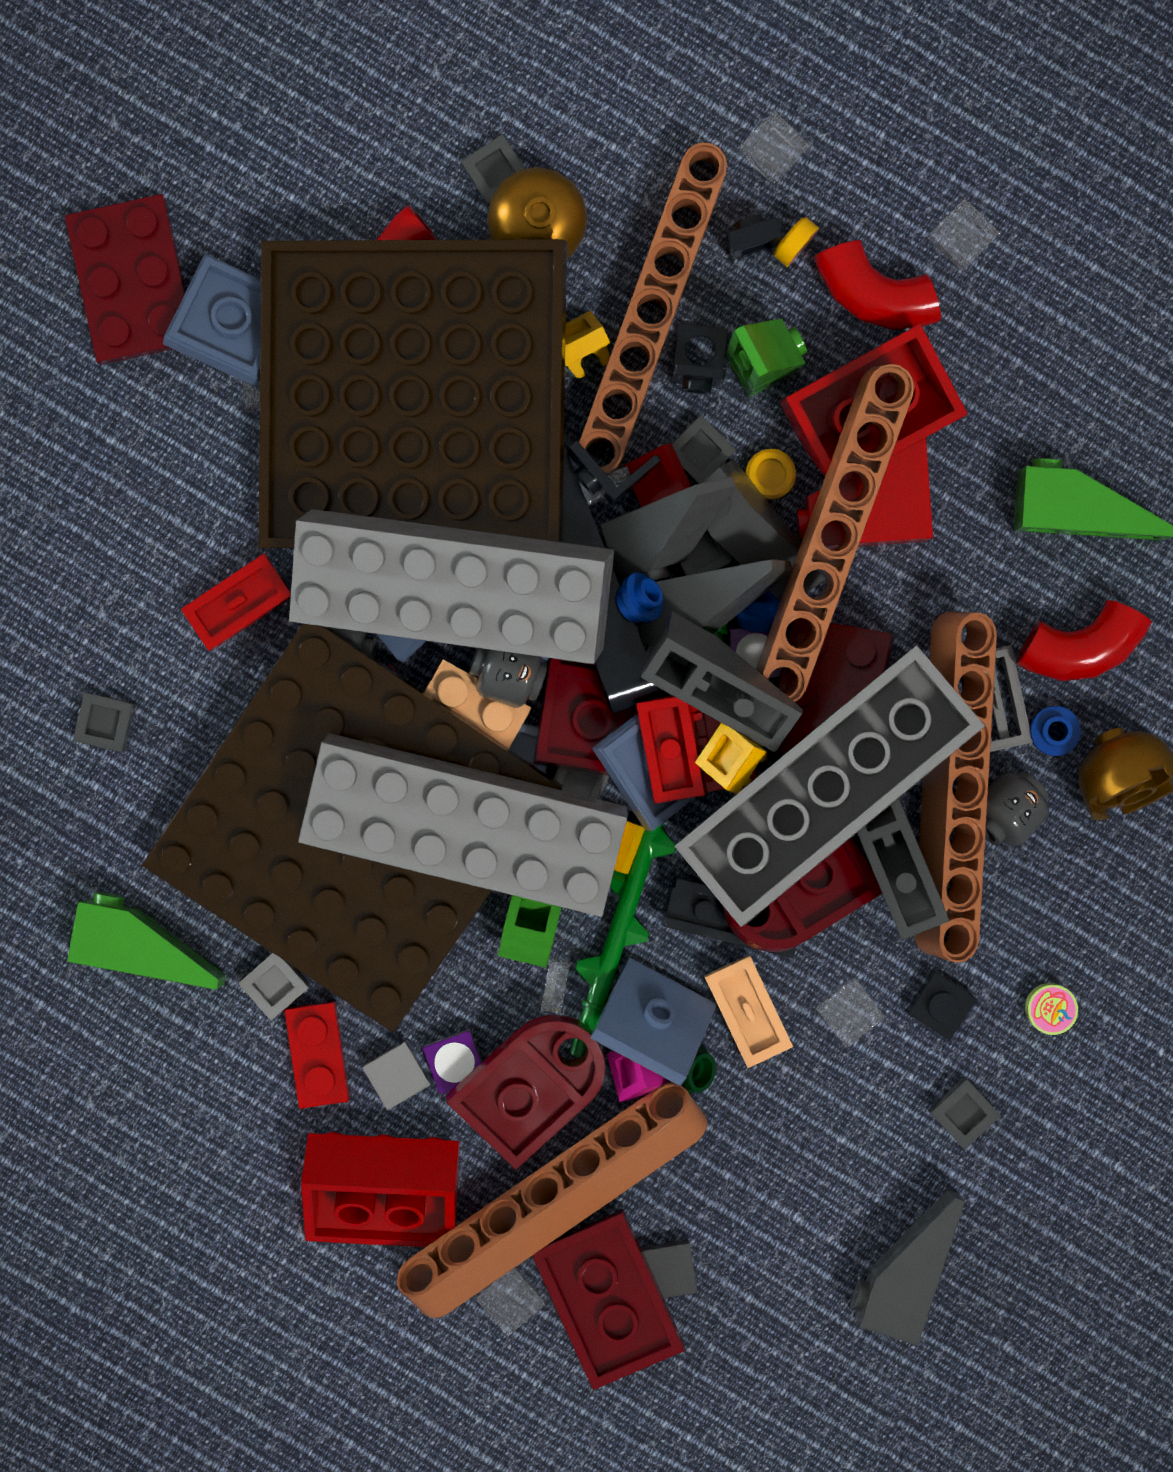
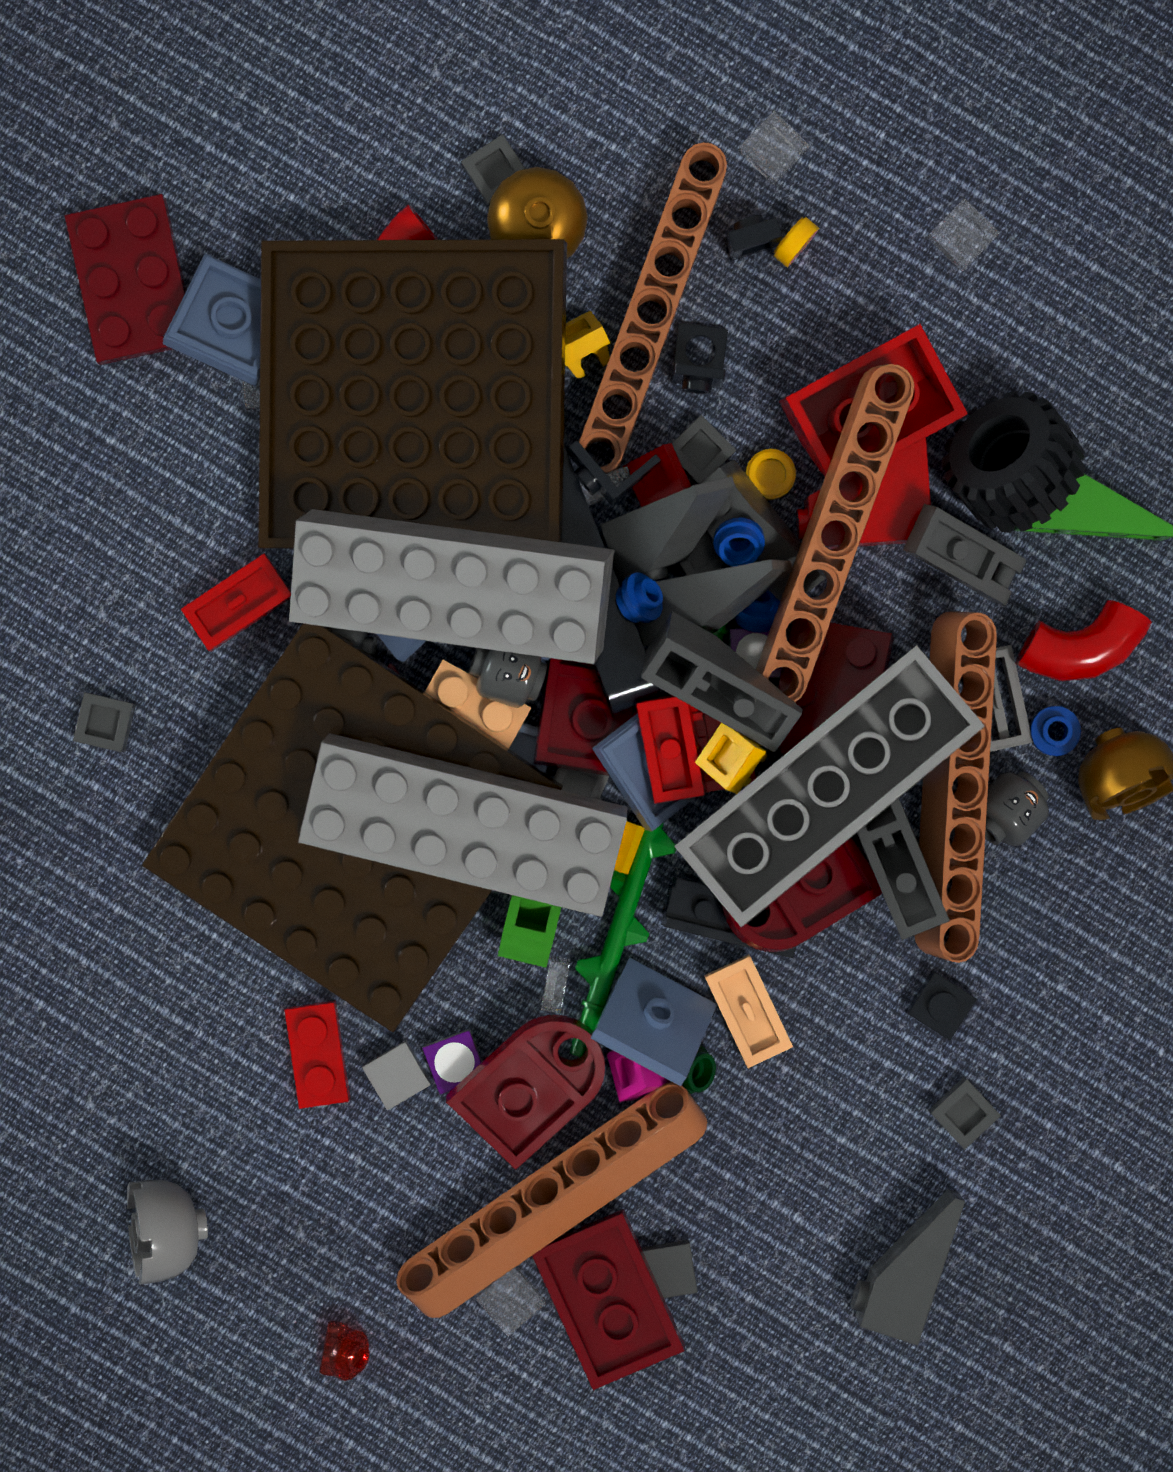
bright green slope [67,892,226,990] -> none
light grey tile [238,953,311,1021] -> none
red slope [301,1132,459,1247] -> none
bright green slope [725,318,808,398] -> none
red cylinder [814,240,941,330] -> none
clear tile [814,976,886,1048] -> none
tile [1025,983,1078,1035] -> none
none -> light grey cylinder [127,1180,208,1285]
none -> clear red plate [319,1321,370,1381]
none -> blue plate [713,517,765,567]
none -> dark grey plate [903,504,1027,606]
none -> black tyre [942,391,1085,533]

